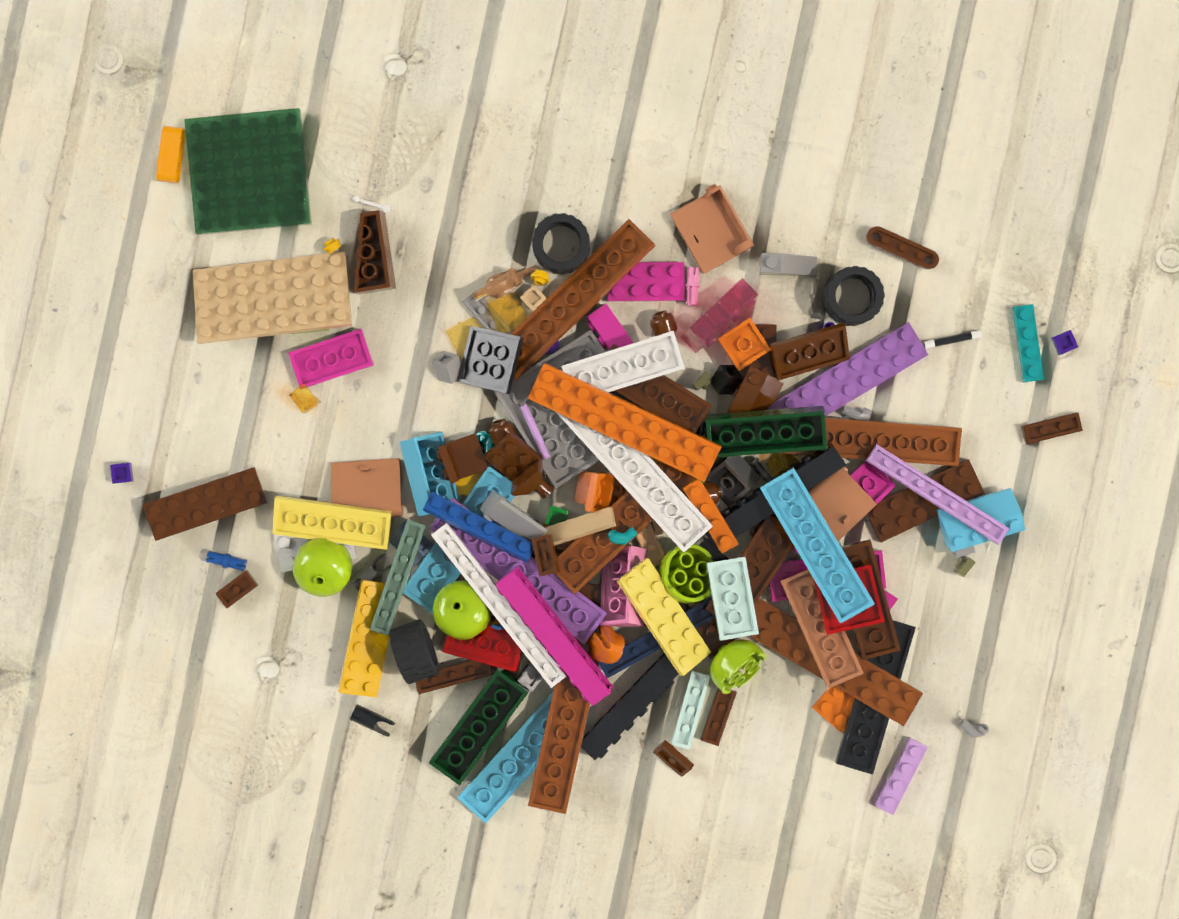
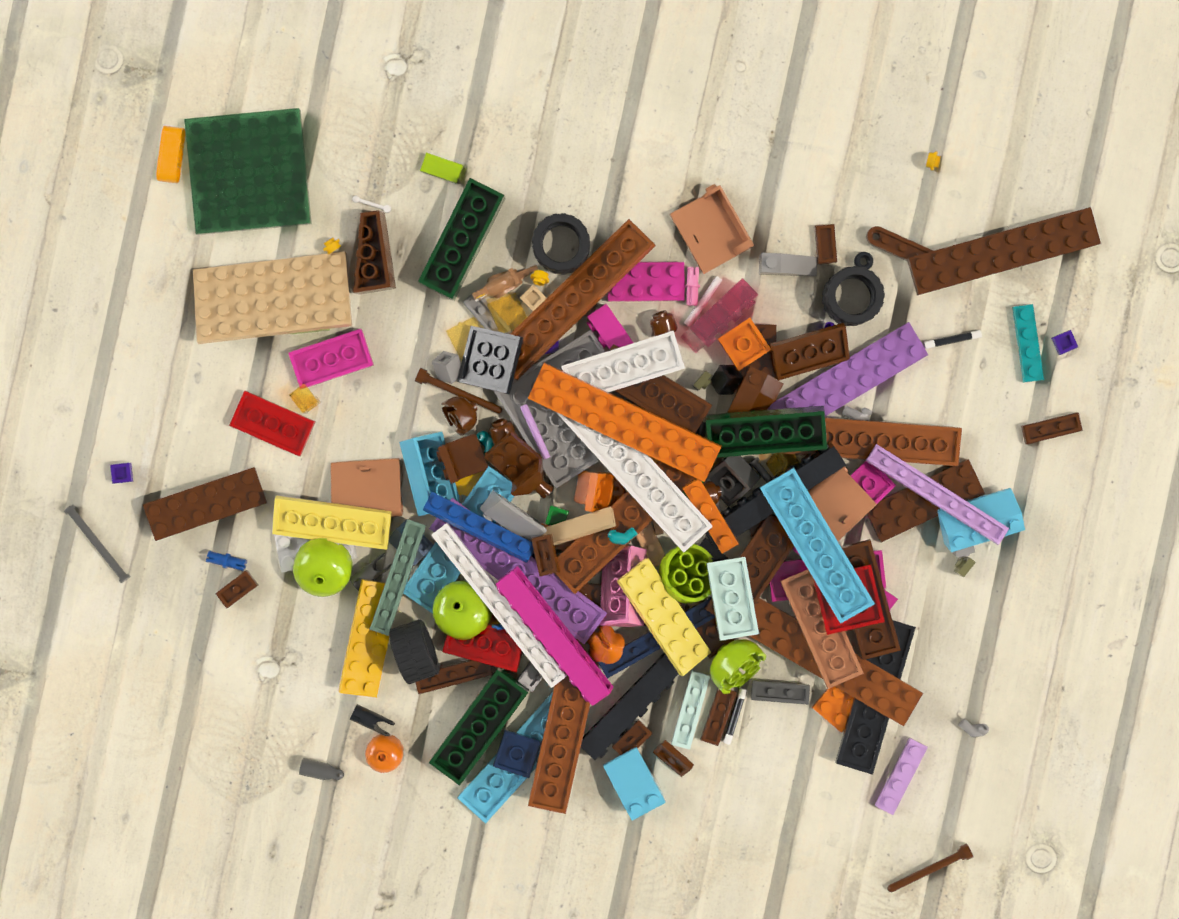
none -> dark grey bar [64,505,131,583]
none -> red plate [229,391,316,457]
none -> dark grey piece [299,758,344,780]
none -> orange cylinder [365,734,404,773]
none -> reddish brown piece [415,368,502,414]
none -> dark green brick [418,178,506,301]
none -> lime tile [420,152,463,184]
none -> reddish brown cylinder [441,396,478,435]
none -> dark blue tile [493,729,541,778]
none -> medium azure slope [603,747,666,821]
none -> reddish brown plate [612,719,652,755]
none -> bar [684,276,723,328]
none -> black bar [723,688,747,745]
none -> dark grey plate [751,680,810,705]
none -> reddish brown tile [814,224,837,265]
none -> black plate [854,252,873,270]
none -> reddish brown piece [887,843,974,893]
none -> reddish brown plate [907,207,1101,296]
none -> yellow plate [926,151,941,171]

